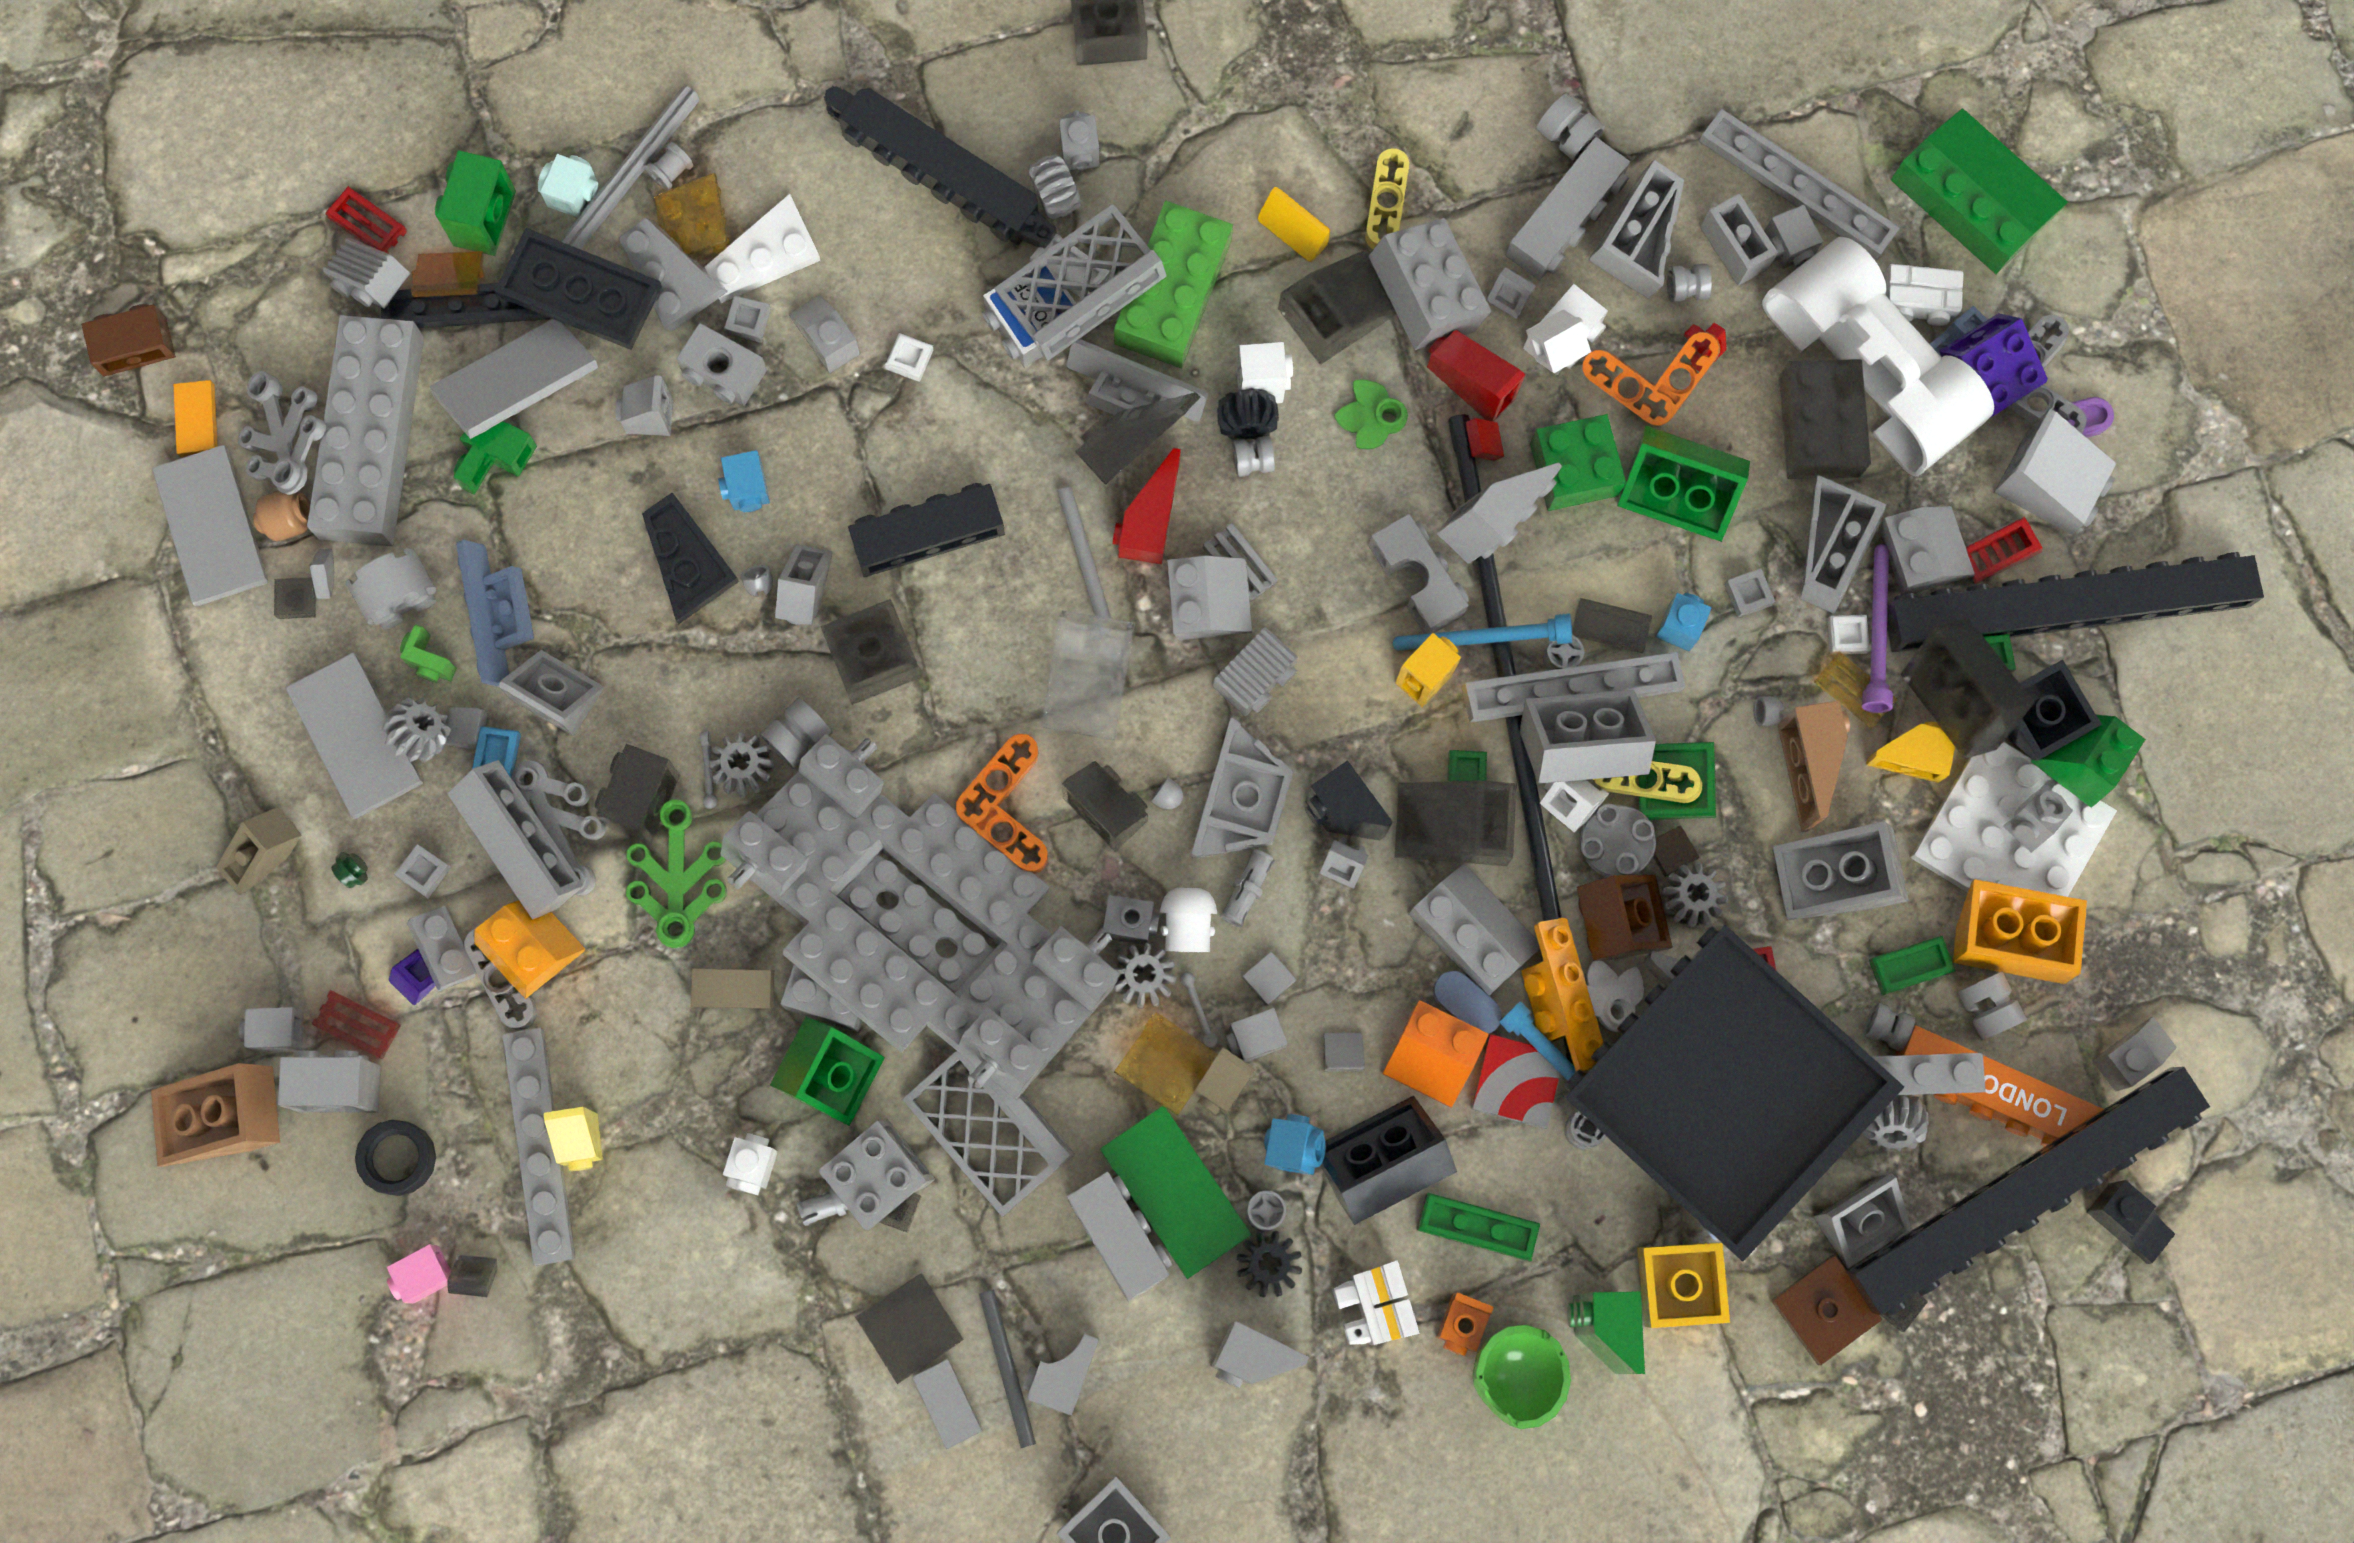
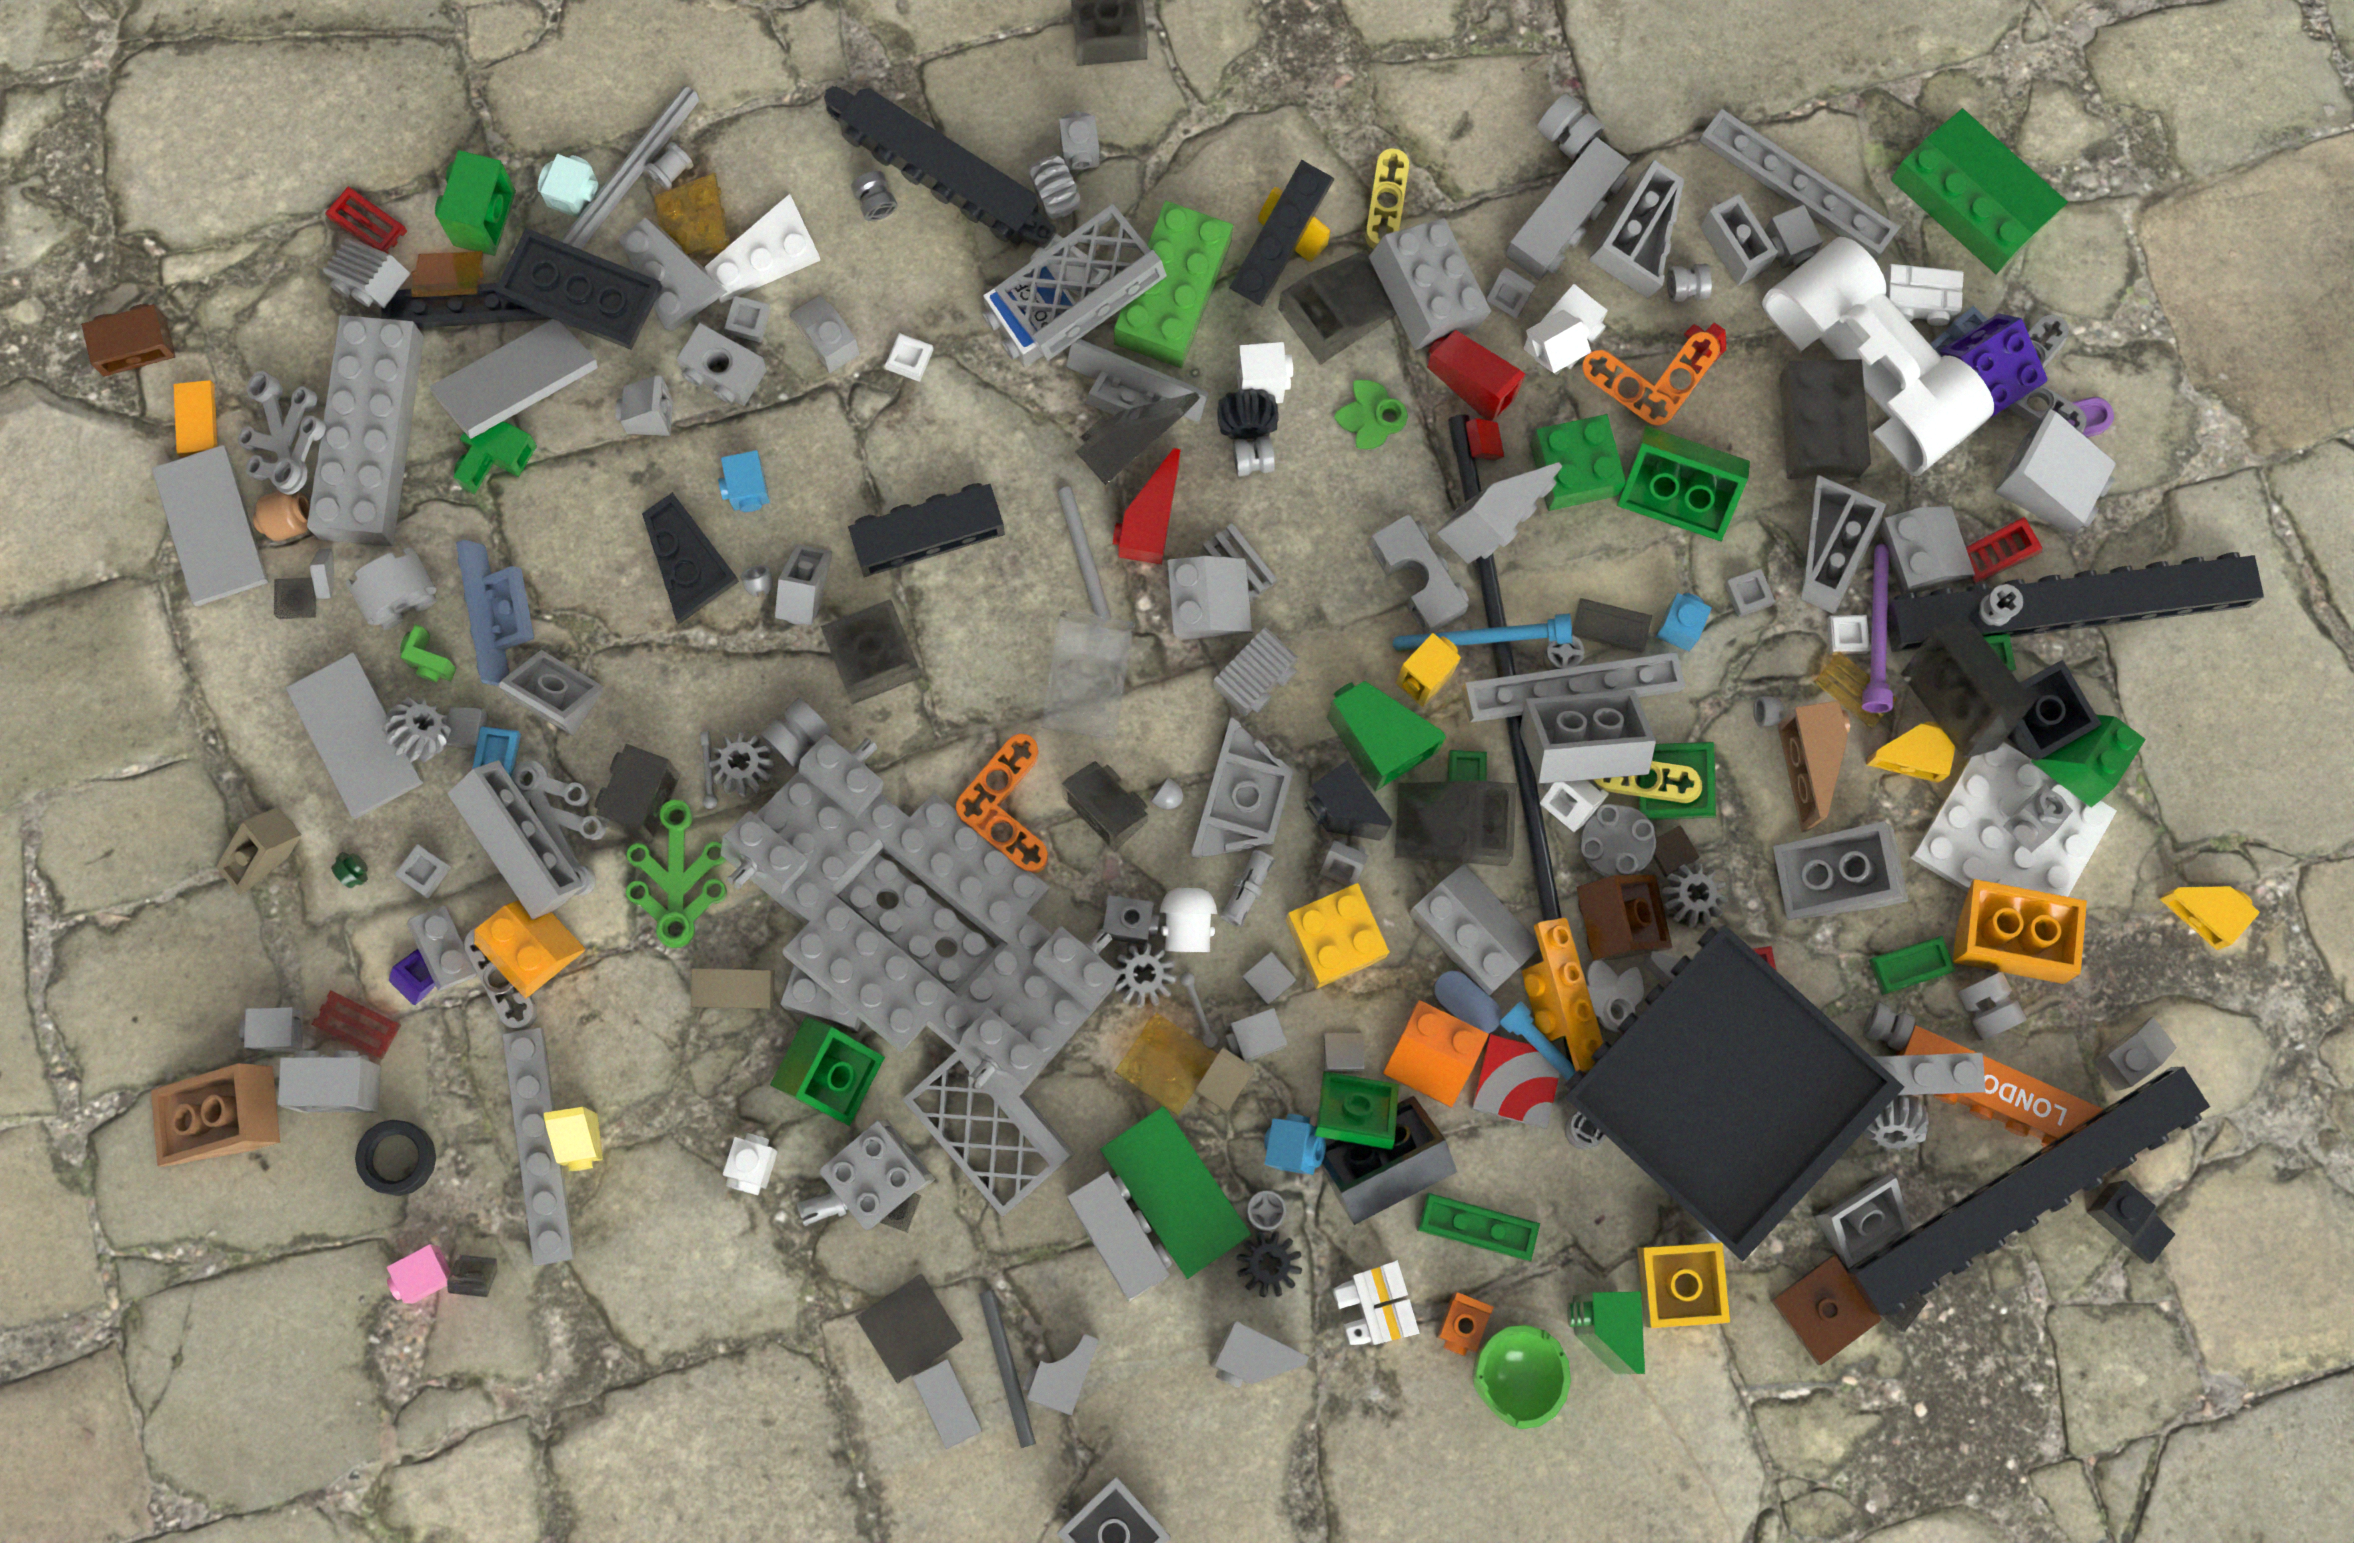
none -> flat silver wheel [851,171,898,221]
none -> black plate [1229,159,1335,307]
none -> yellow brick [1285,883,1390,989]
none -> green tile [1315,1071,1399,1149]
none -> green slope [1327,681,1446,792]
none -> light grey bush [1979,584,2023,626]
none -> yellow slope [2159,886,2260,950]

